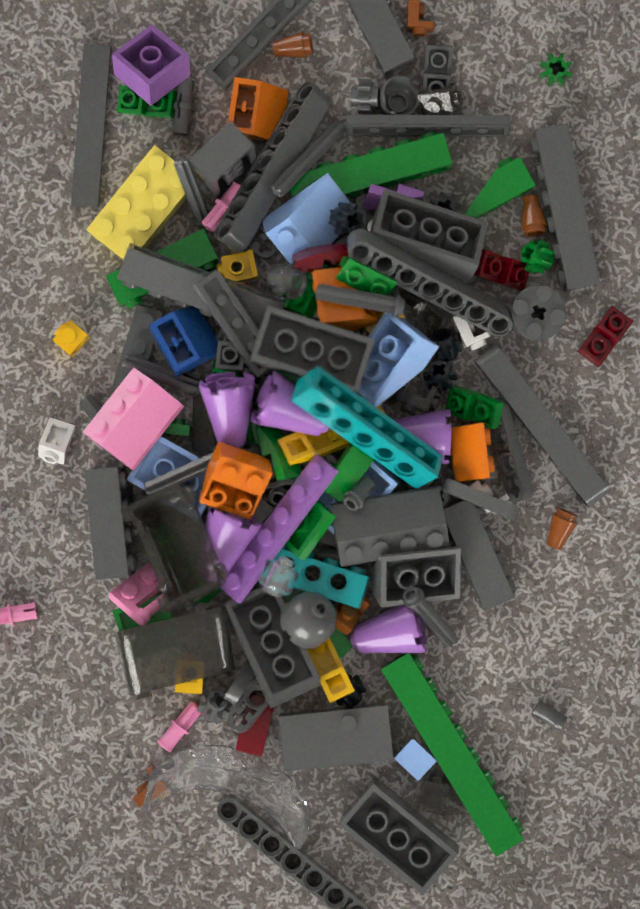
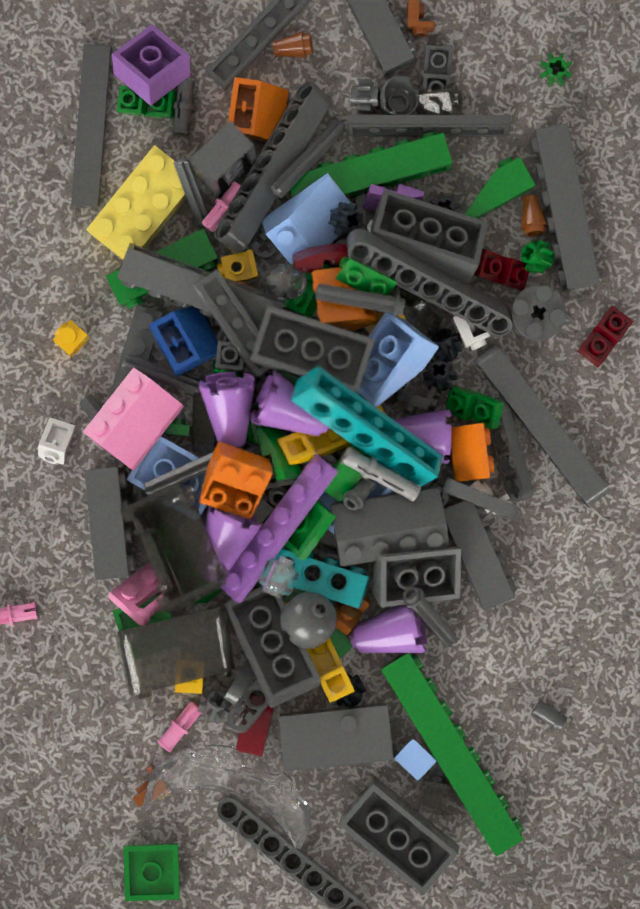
dark orange cone [546,508,578,550] -> none
none -> green plate [123,843,180,901]
none -> light grey pin [341,447,421,501]

